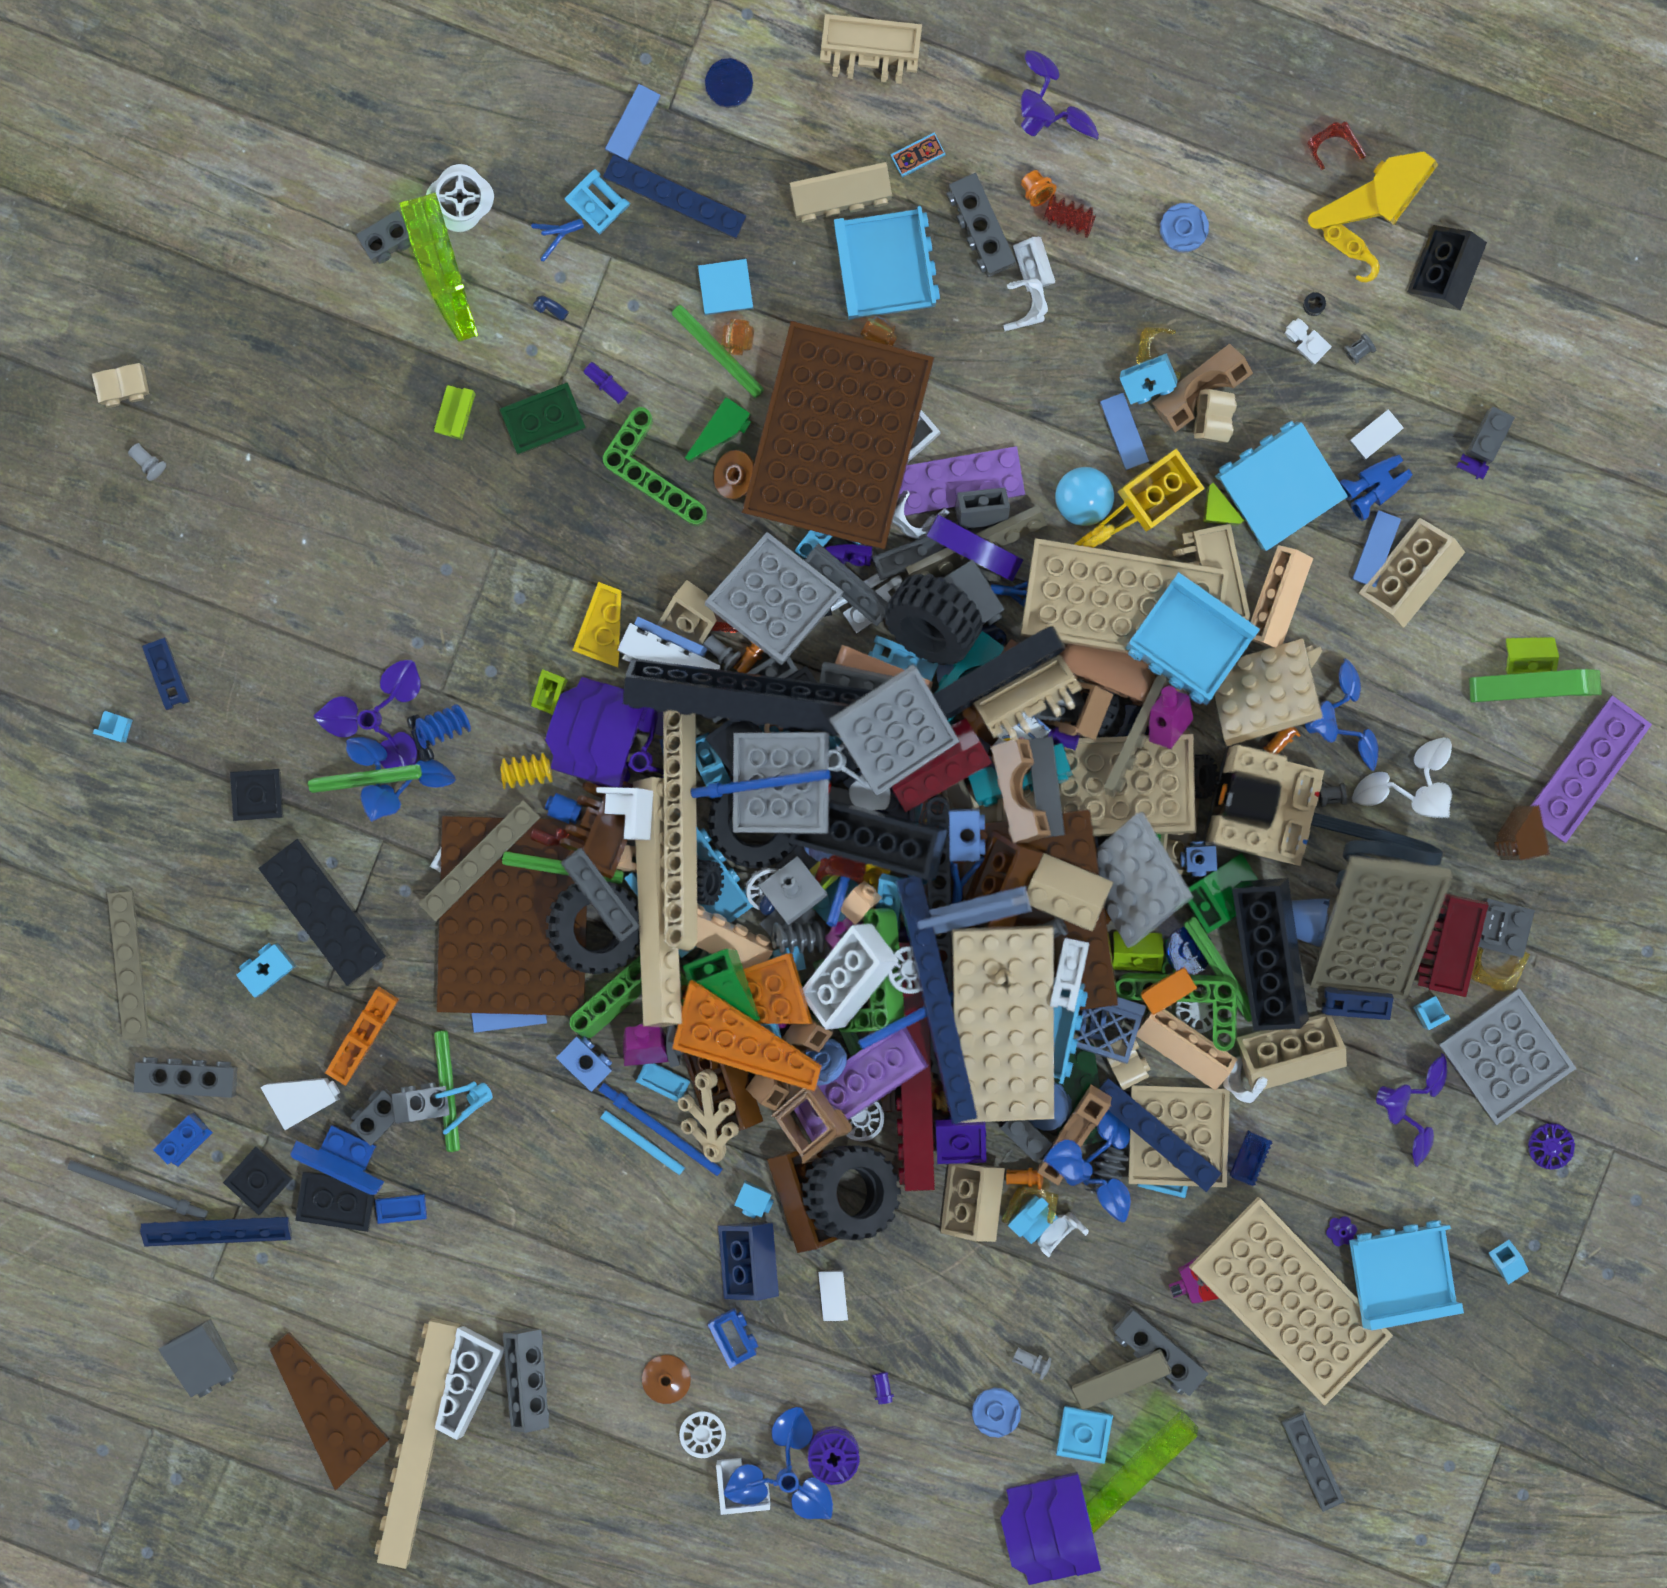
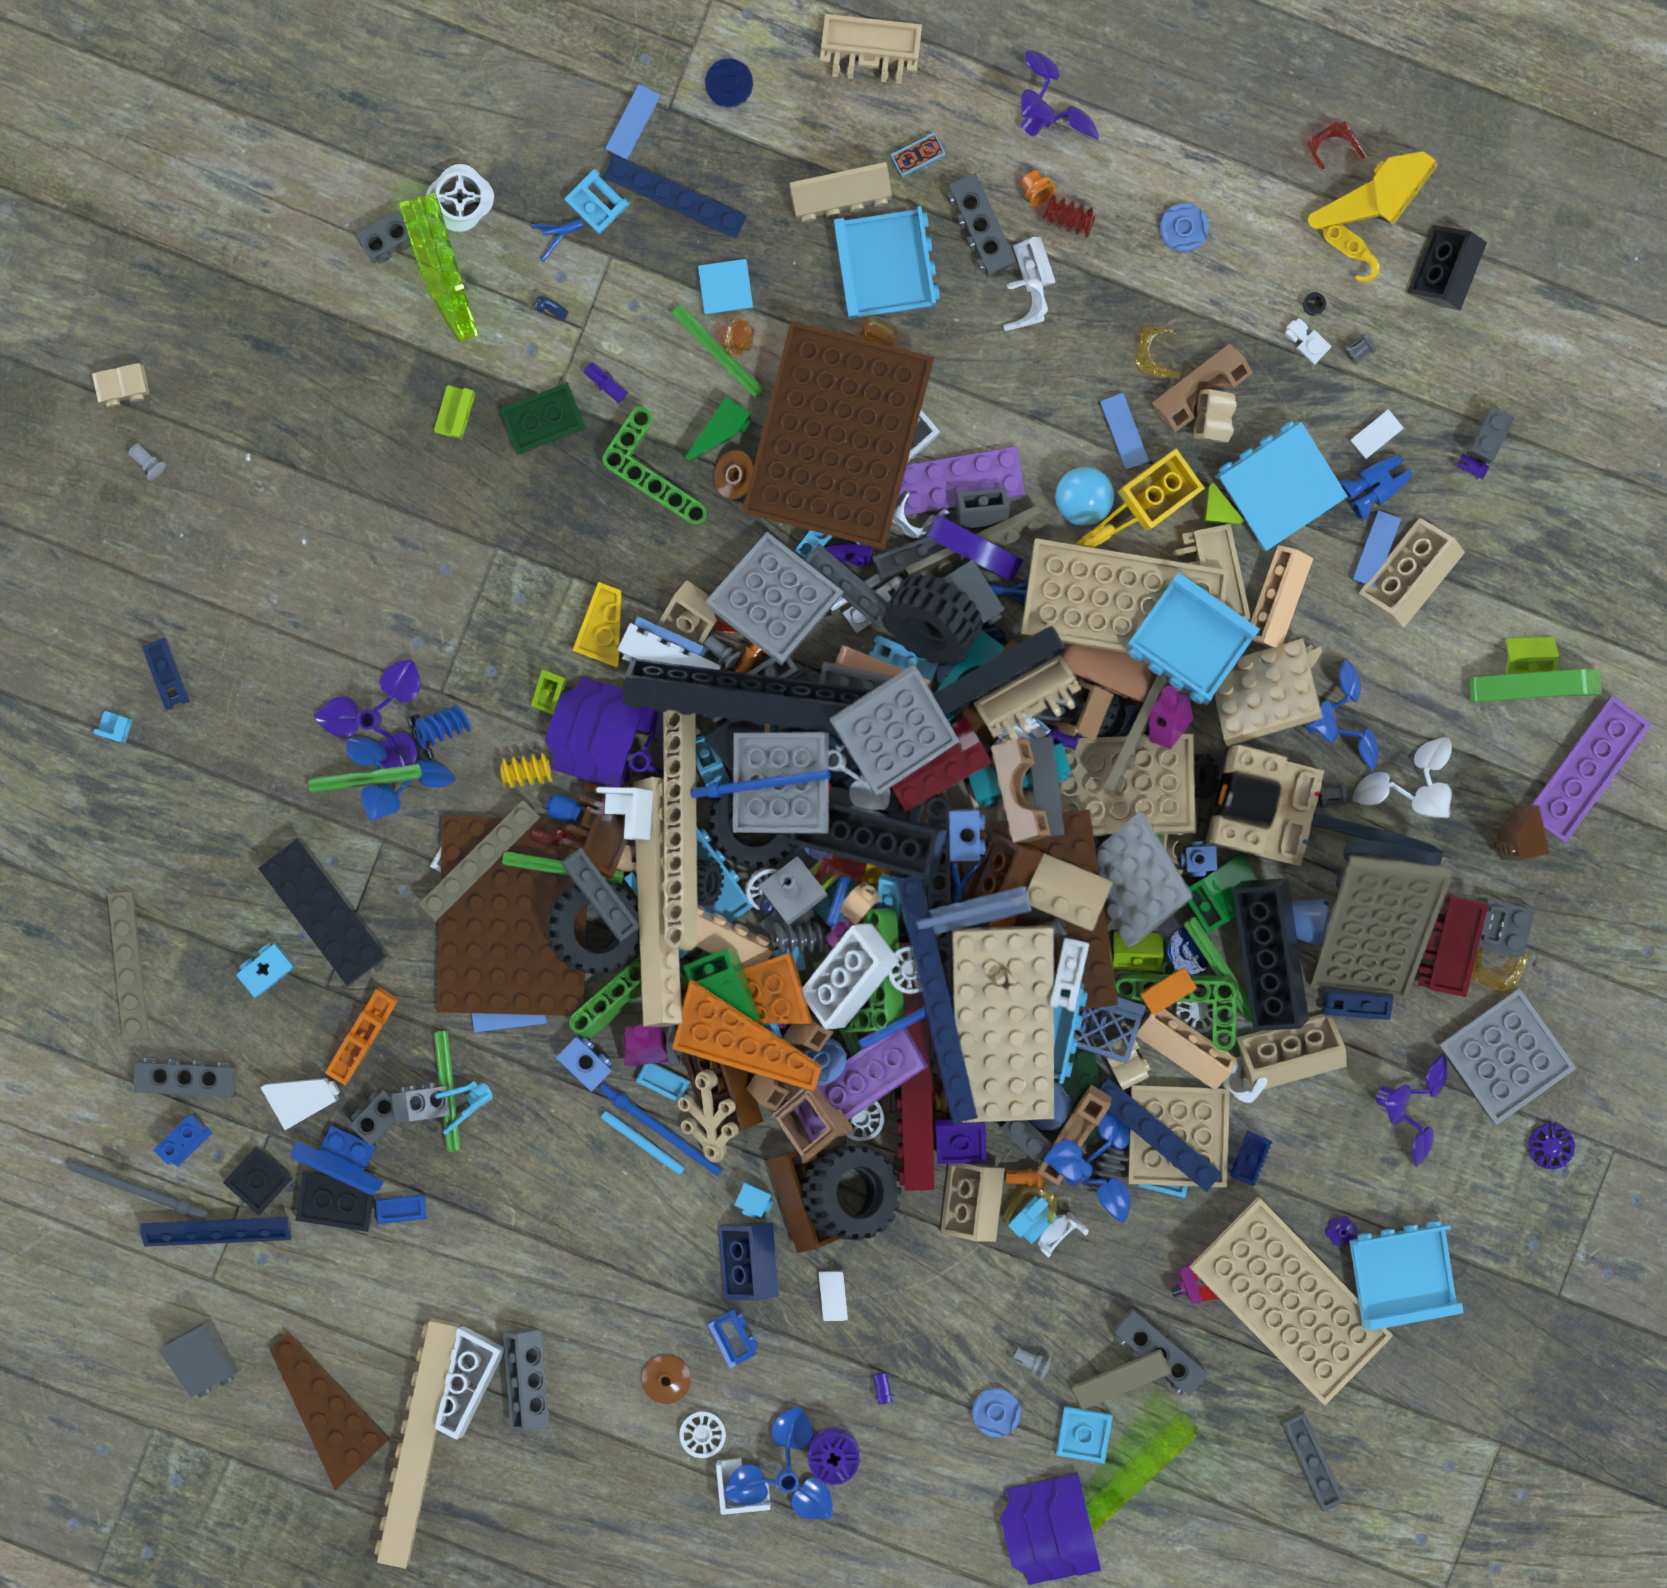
black plate [230,769,284,821] -> none
medium azure brick [1120,353,1177,404] -> none
orange pin [1263,727,1301,755] -> none
medium azure panel [1413,996,1450,1030] -> none
medium azure brick [1489,1240,1529,1285] -> none

